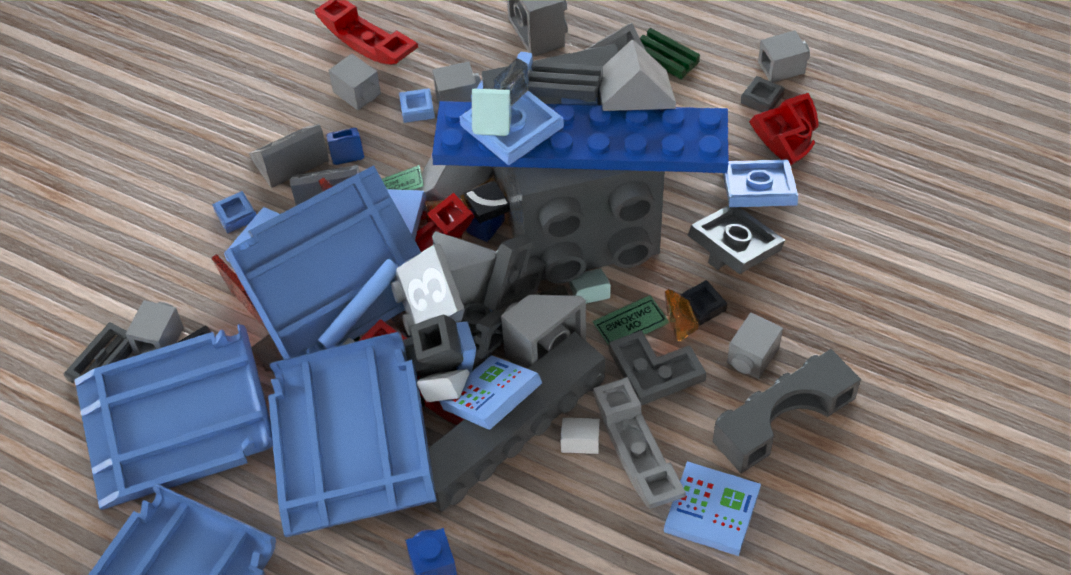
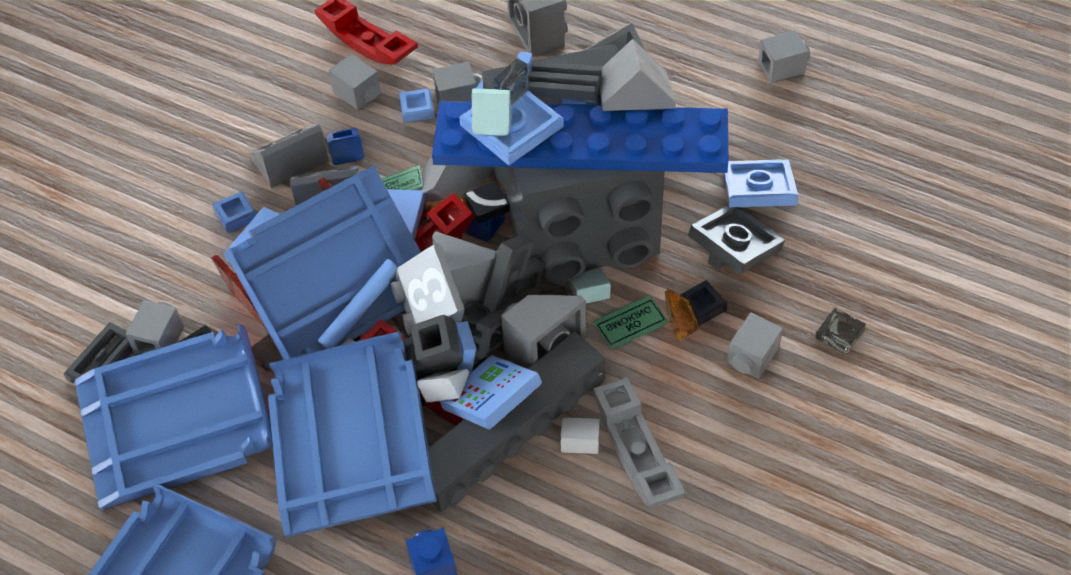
dark grey plate [609,330,706,406] -> none
dark green tile [640,28,700,80] -> none
light blue tile [664,461,761,556] -> none
dark grey arch [713,349,861,474] -> none
dark grey tile [741,76,785,112] -> none
red brick [749,93,818,166] -> none
none -> clear smoke tile [815,307,866,355]

